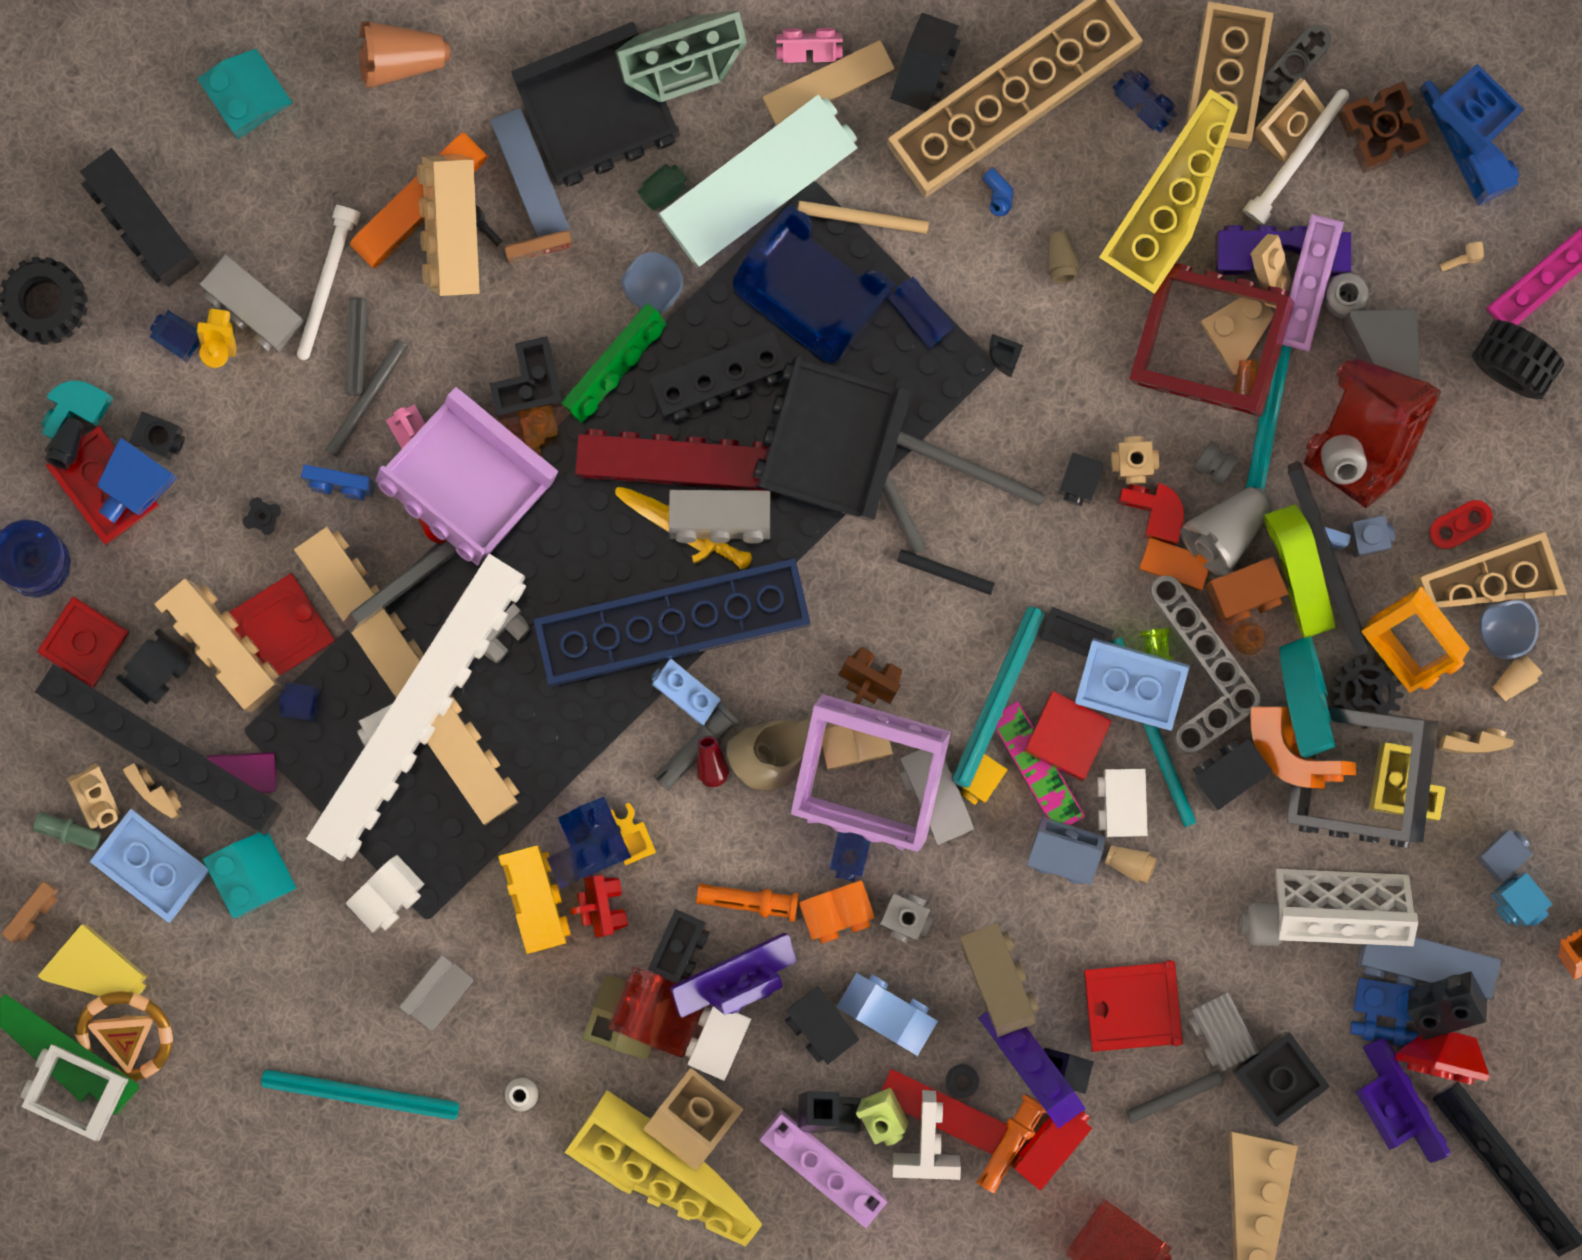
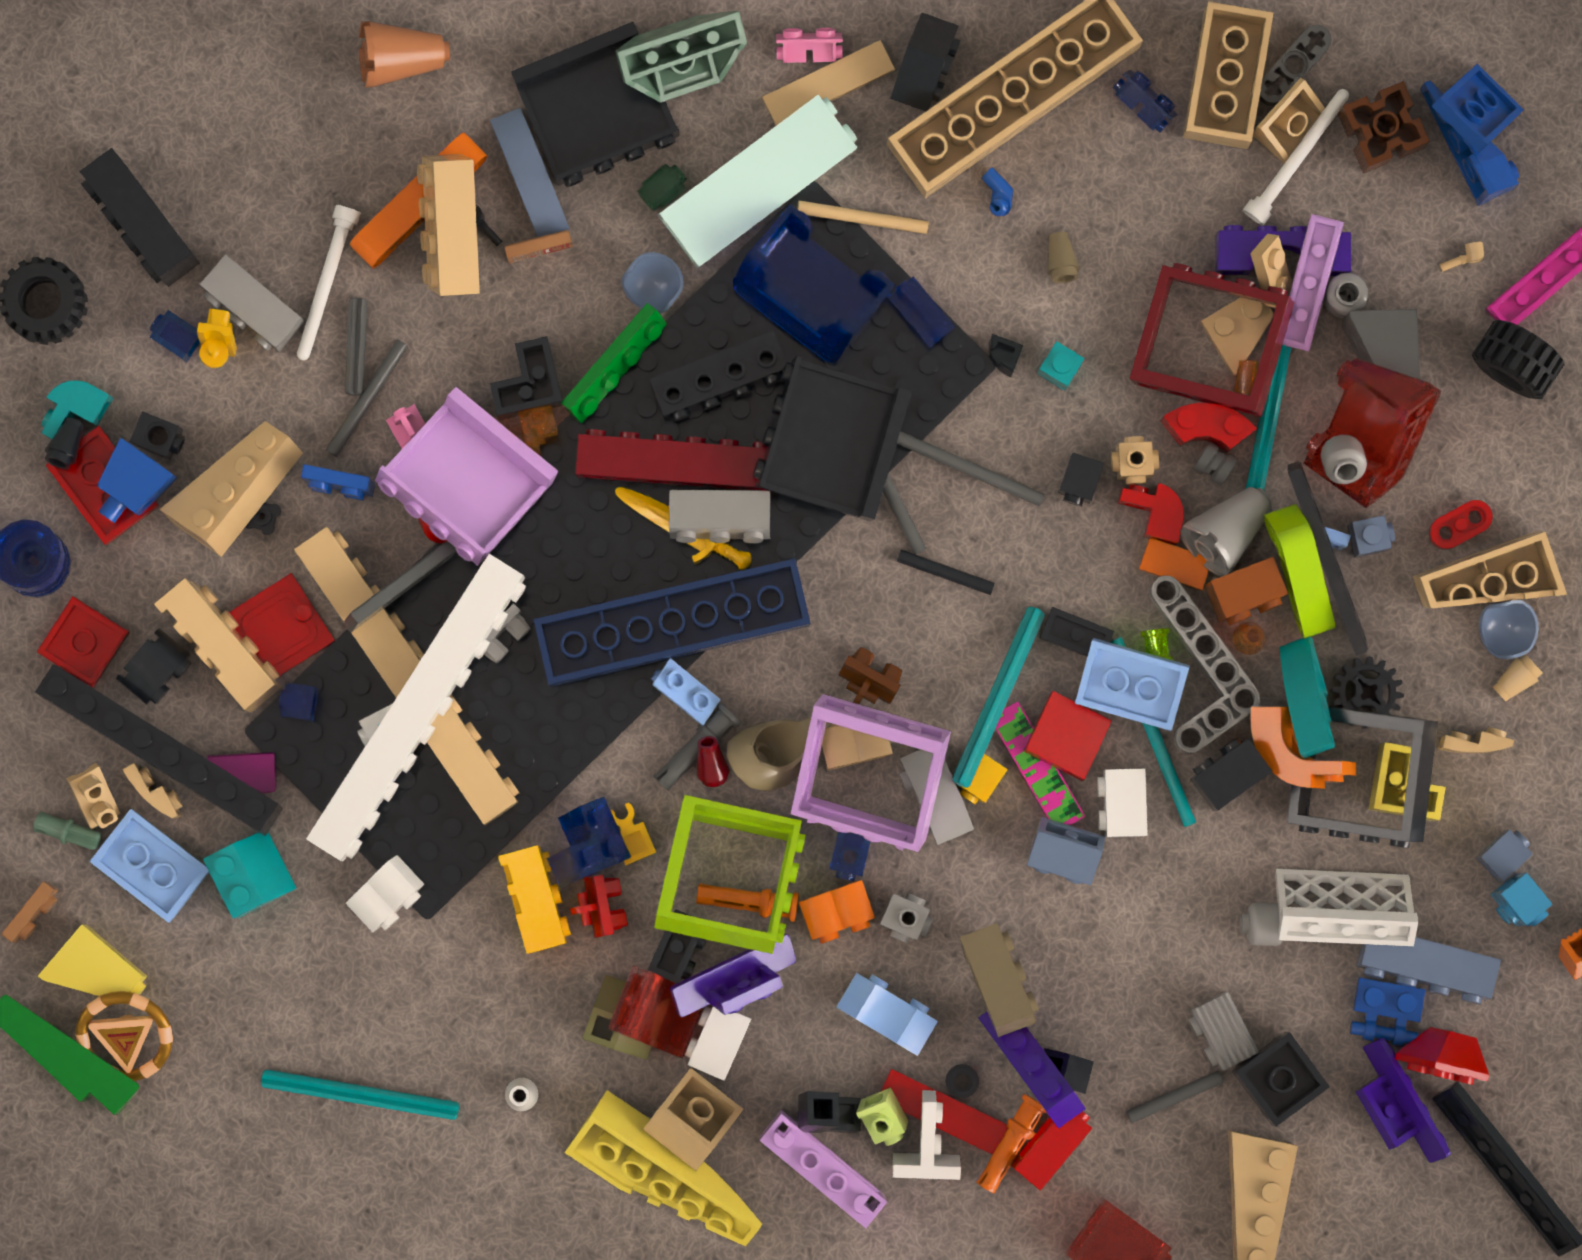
white window [20,1045,129,1141] -> none
teal slope [197,49,293,139] -> none
light grey panel [399,955,474,1031] -> none
black brick [785,985,860,1065] -> none
red container [1084,960,1183,1052] -> none
light yellow wedge [1099,89,1238,294] -> none
tan cone [1105,845,1157,884] -> none
light orange window [1361,586,1470,693] -> none
black brick [1407,971,1487,1040] -> none
none -> tan wedge [159,421,303,557]
none -> lime window [654,795,806,954]
none -> teal brick [1037,341,1085,391]
none -> red brick [1160,403,1257,453]

